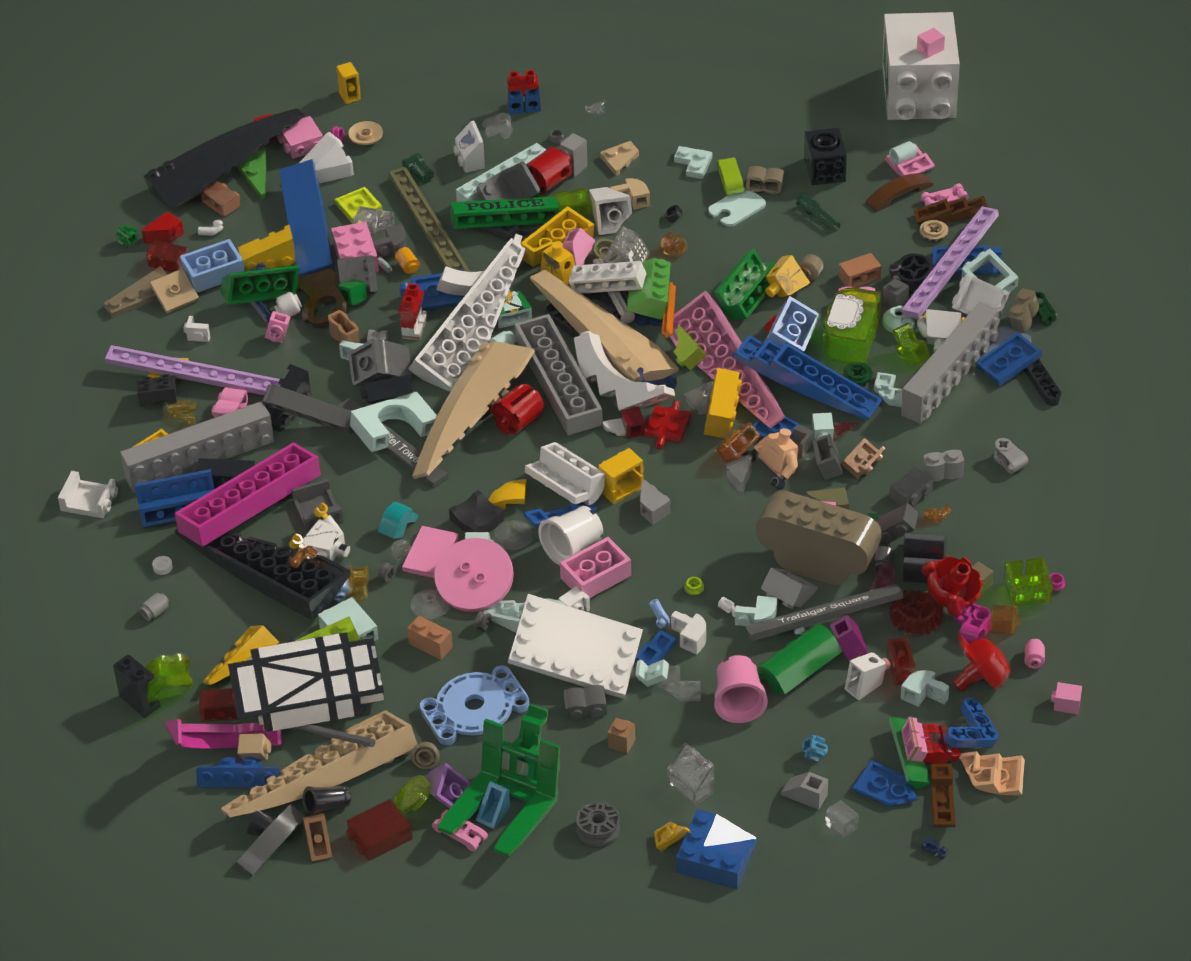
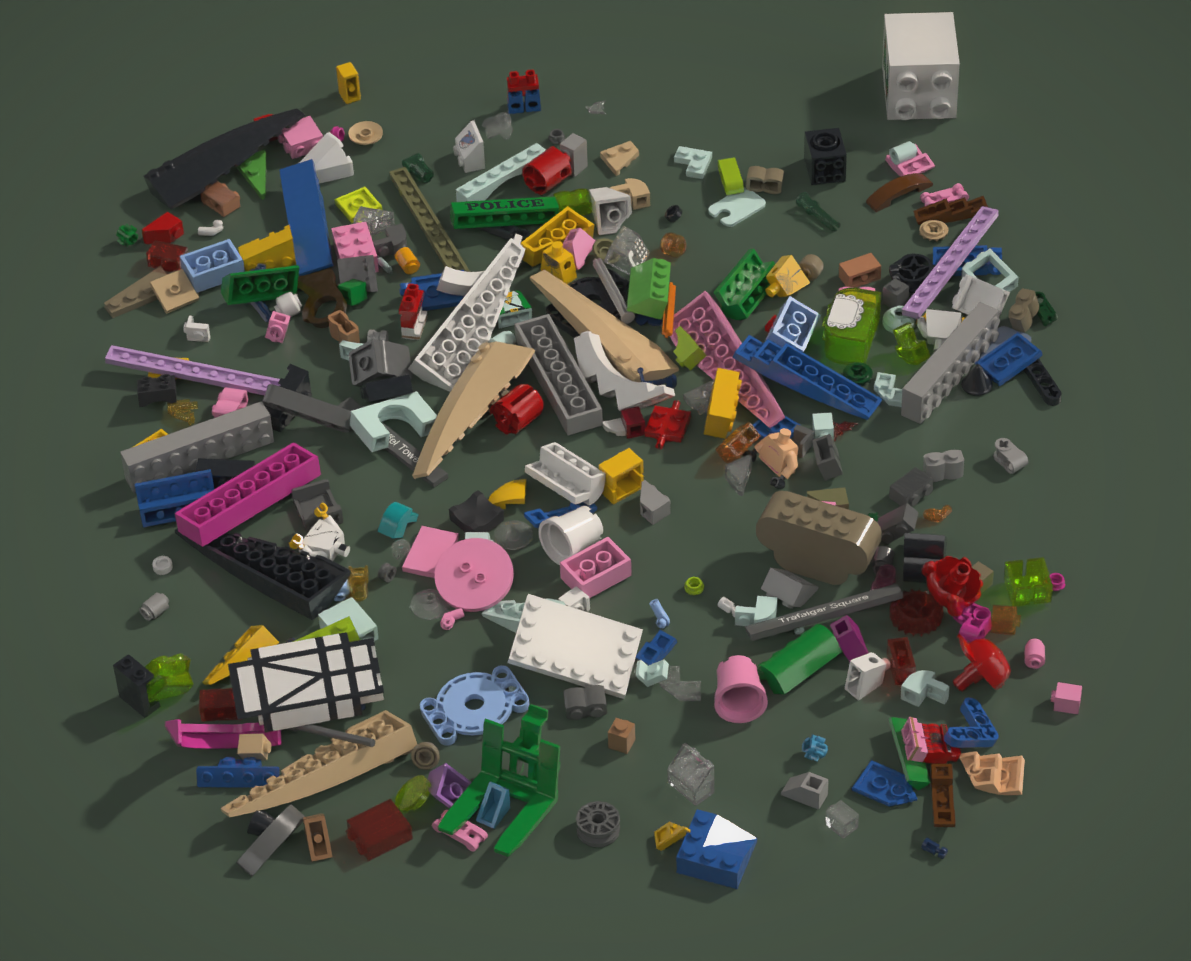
white panel [58,471,118,519] -> none
clear orange arm [289,545,318,568] -> none
black plant [303,786,351,816] -> none
nougat brick [407,616,453,660] -> none
dark grey bush [475,611,491,631] -> none
dark grey piece [476,161,540,201] -> none
white brick [569,261,646,293] -> none
white brick [671,611,706,655] -> none
medium nougat bracket [841,438,886,479] -> none
bright pink brick [917,28,945,58] -> none
none -> bright pink arm [440,608,464,630]
none -> black hat [961,364,993,396]

